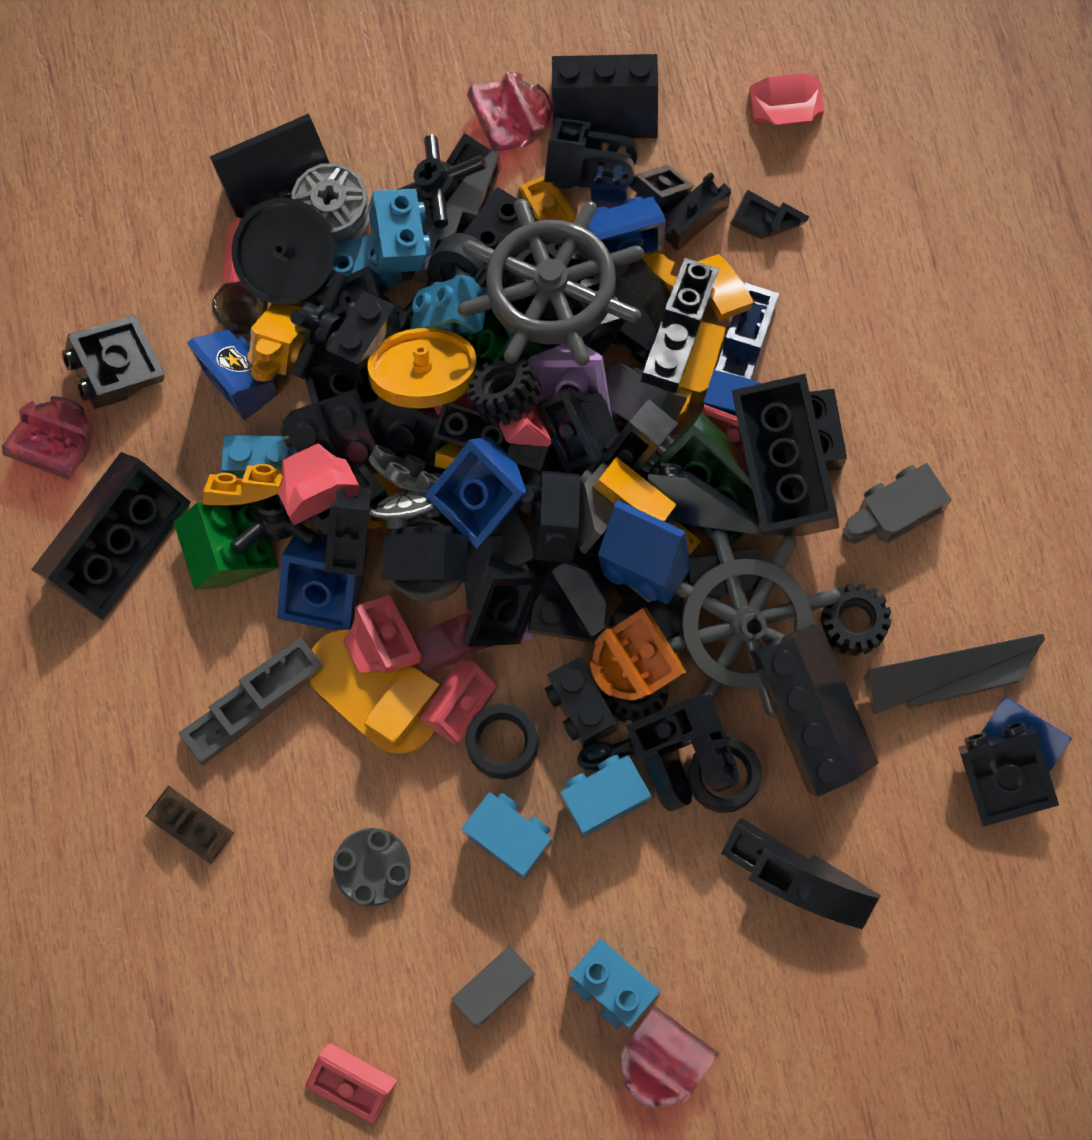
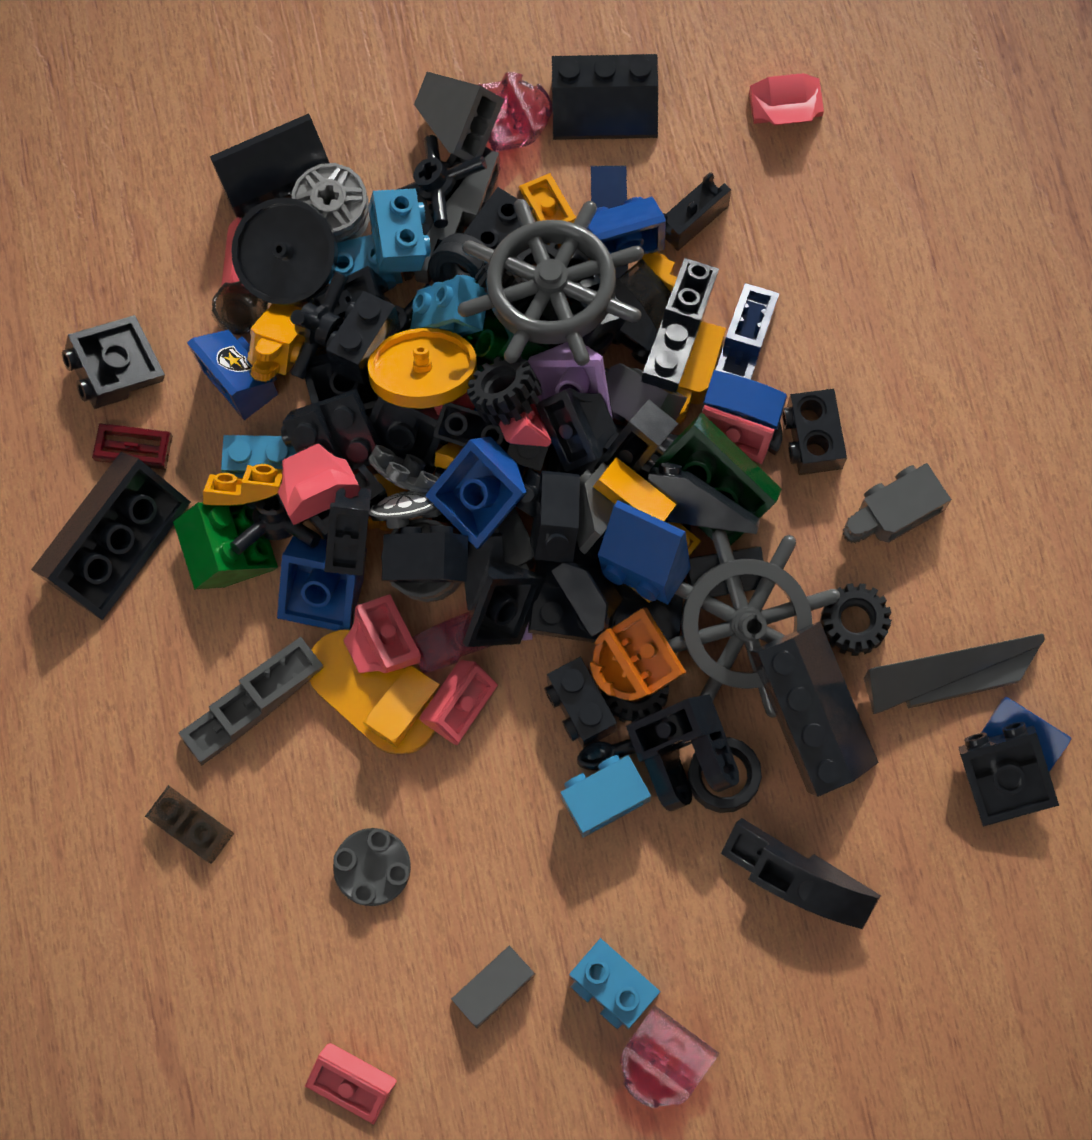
clear pink slope [2,396,91,480] -> none
dark azure brick [461,792,552,880] -> none
black tyre [465,704,539,780] -> none
black brick [544,117,638,190] -> none
black slope [629,165,694,214] -> none
light orange slope [698,254,754,321] -> none
black slope [729,190,809,239] -> none
black slope [731,373,839,536] -> none
none -> dark red tile [92,423,173,470]
none -> dark grey slope [414,72,504,161]

